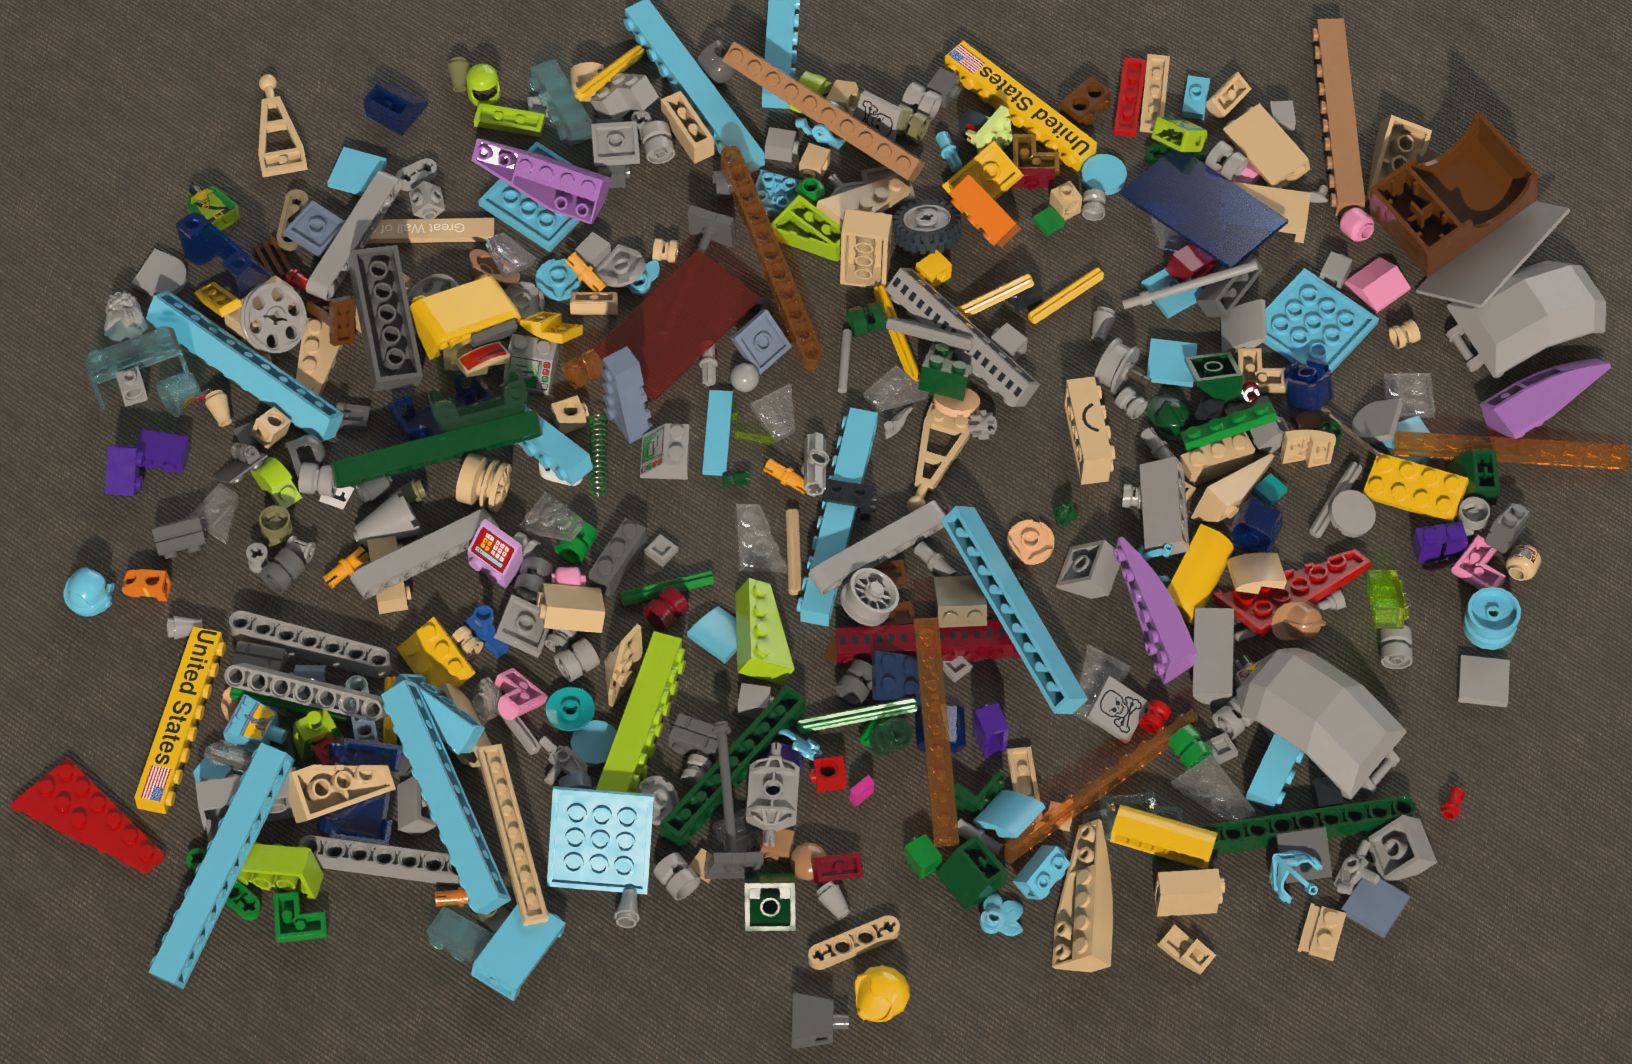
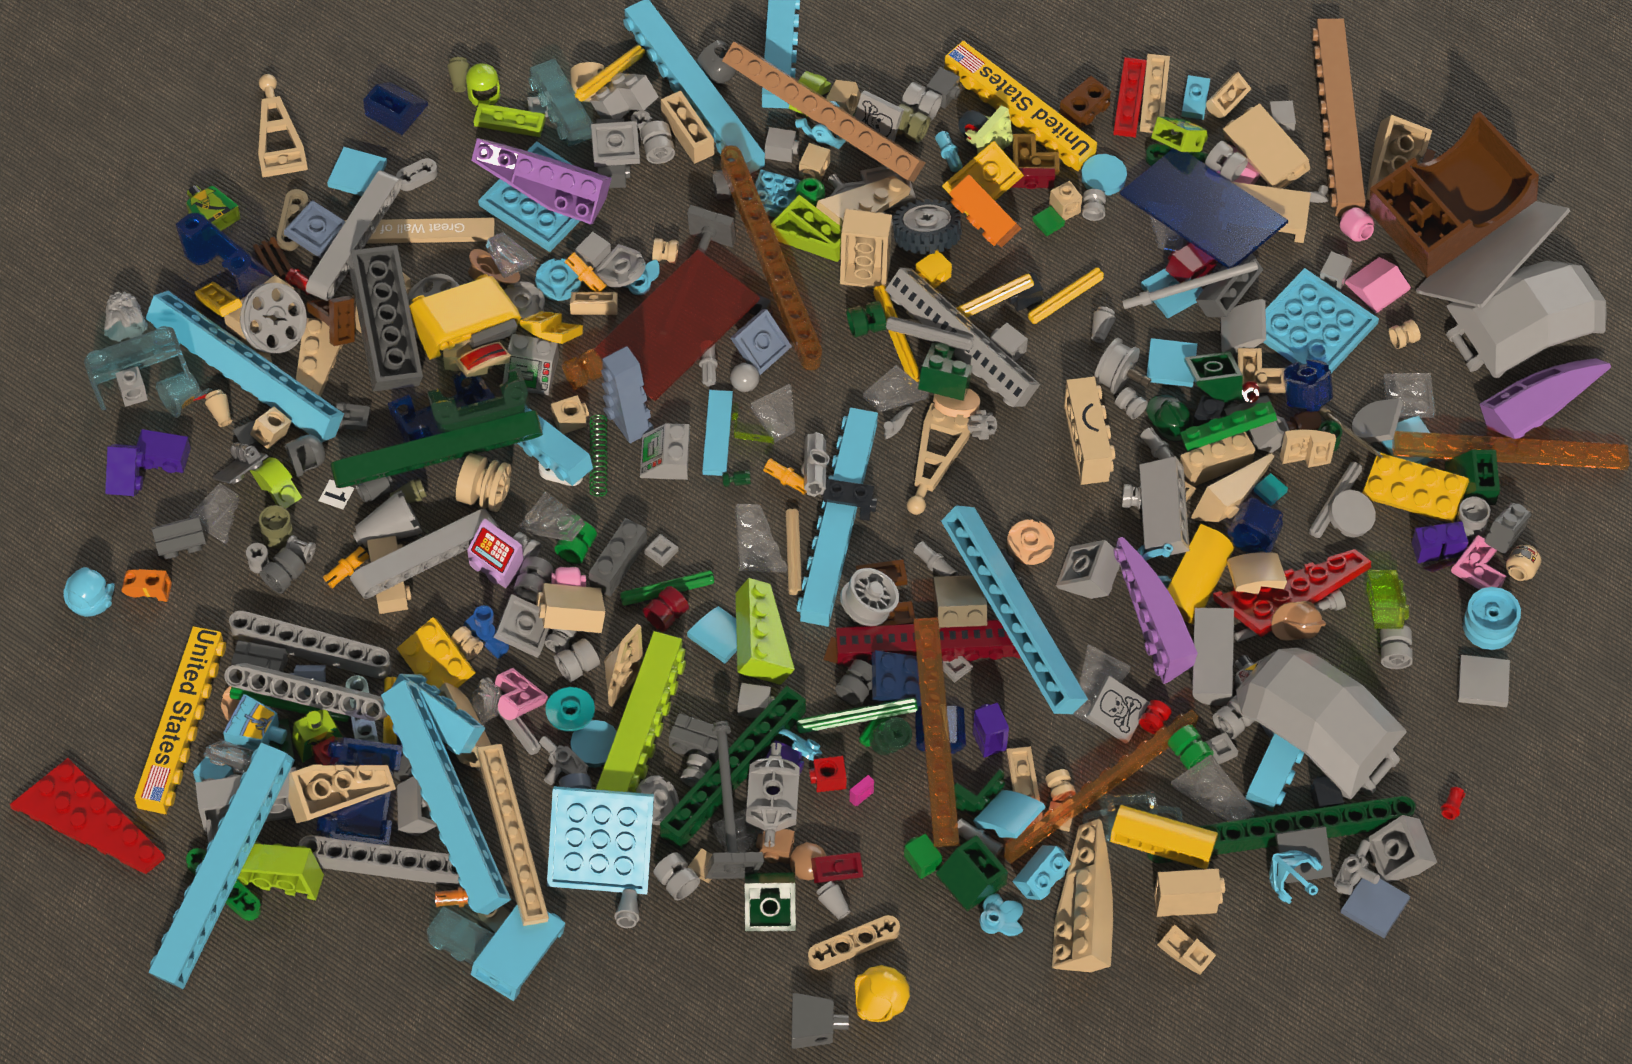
light grey tile [131,248,187,296] -> none
light grey cone [167,616,203,640] -> none
green brick [273,891,328,943] -> none
light grey wheel [298,462,337,497] -> none
light grey brick [409,181,445,220] -> none
light grey beam [808,501,946,595] -> none
light grey bar [838,329,852,393] -> none
dark green plant [1052,498,1078,527] -> none
tan plate [1297,903,1346,961] -> none
none -> tan wheel [1045,769,1076,803]

